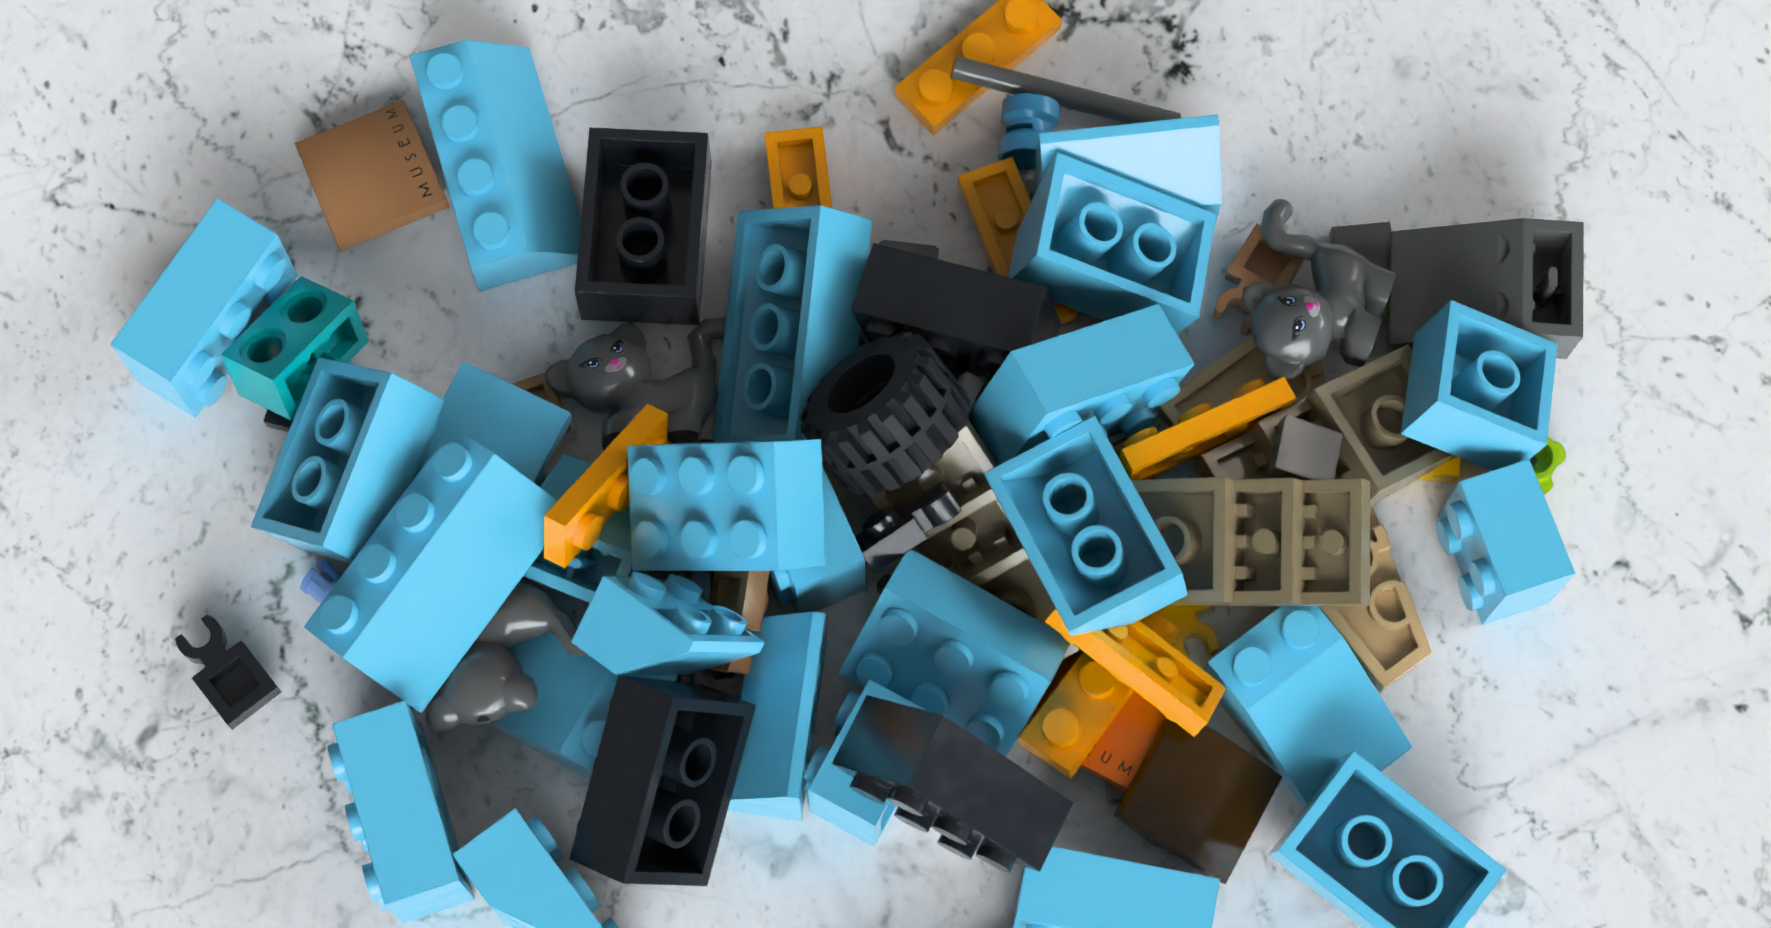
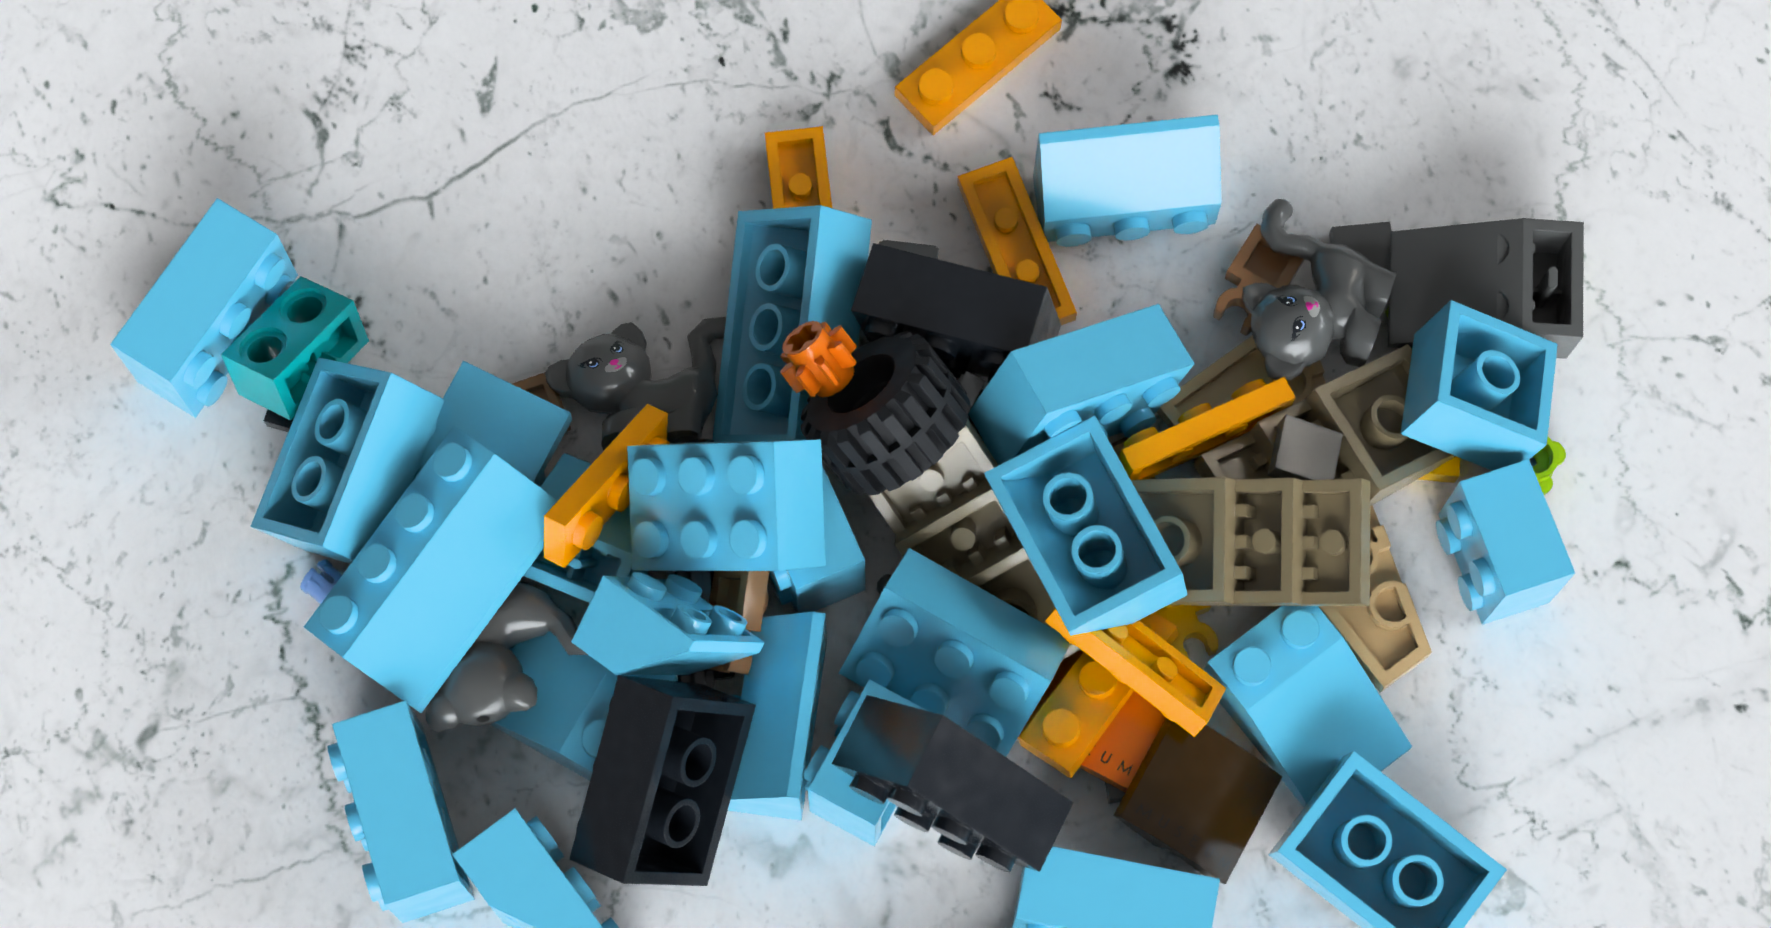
black plate [175,615,282,730] -> none
medium nougat slope [295,100,450,252] -> none
medium azure slope [409,39,581,292] -> none
black brick [575,127,712,325] -> none
black plate [855,481,962,573] -> none
dark grey bar [950,56,1181,124] -> none
dark azure wheel [998,93,1060,170] -> none
medium azure slope [1008,152,1217,335] -> none
none -> orange gear [780,321,857,397]

